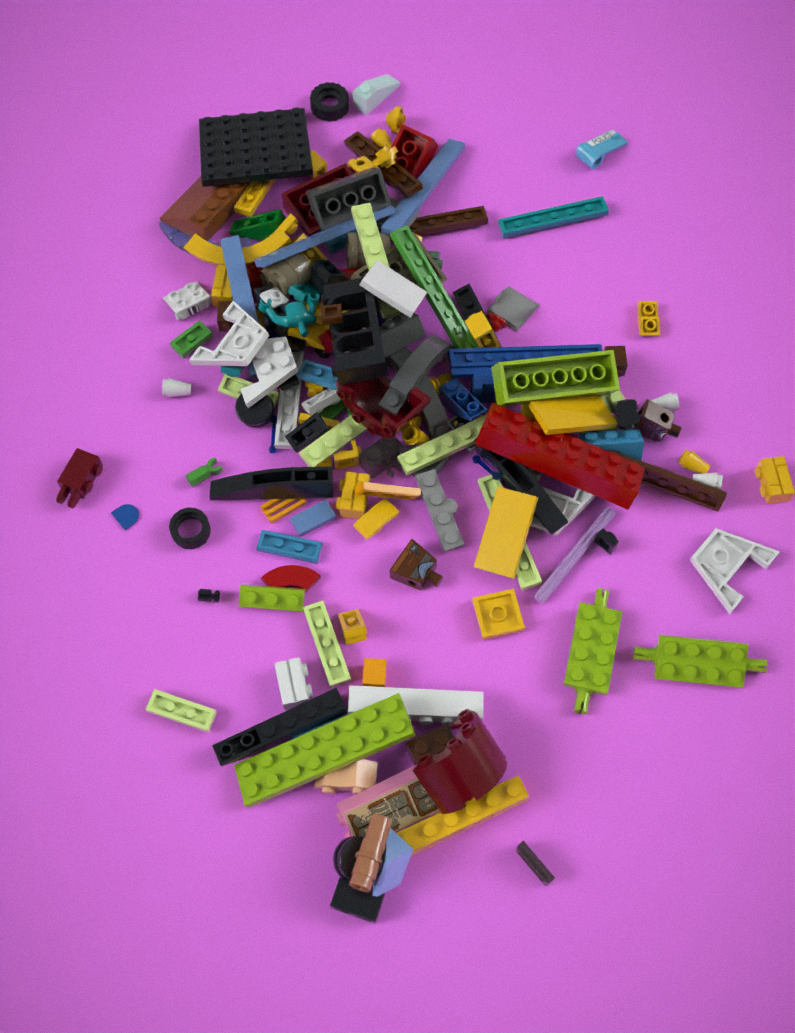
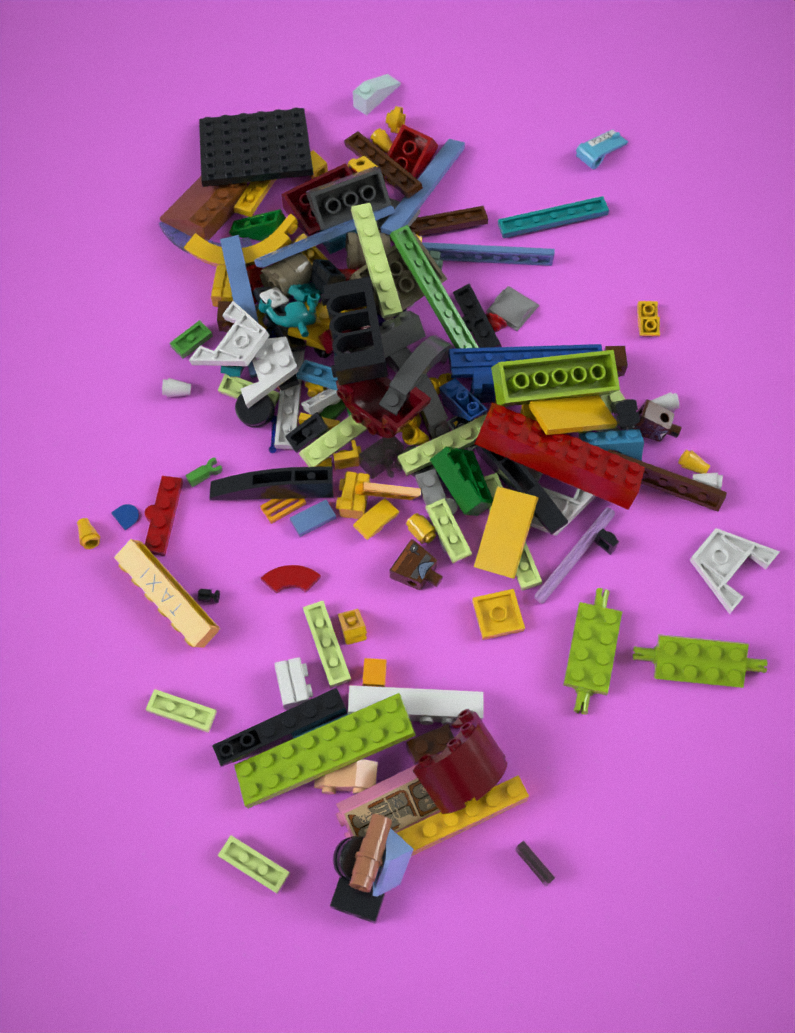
dark red hinge [56,448,103,509] -> none
white hinge [163,282,211,320] -> none
black tyre [169,507,211,549] -> none
lime plate [239,584,305,612] -> none
dark azure tile [256,530,323,564] -> none
black tyre [310,82,349,122] -> none
reddish brown tile [321,304,343,326] -> none
white tile [360,260,427,318] -> none
yellow plate [372,145,398,169] -> none
yellow brick [464,311,501,348] -> none
clear blue hinge [472,455,500,480] -> none
yellow brick [755,456,795,504] -> none
none -> yellow cone [77,518,100,549]
none -> yellow brick [114,539,220,648]
none -> red hinge [145,475,183,556]
none -> yellowish green plate [218,835,290,894]
none -> yellow brick [406,513,436,544]
none -> medium blue tile [422,242,555,266]
none -> yellowish green tile [425,498,472,563]
none -> green wedge [430,447,493,516]

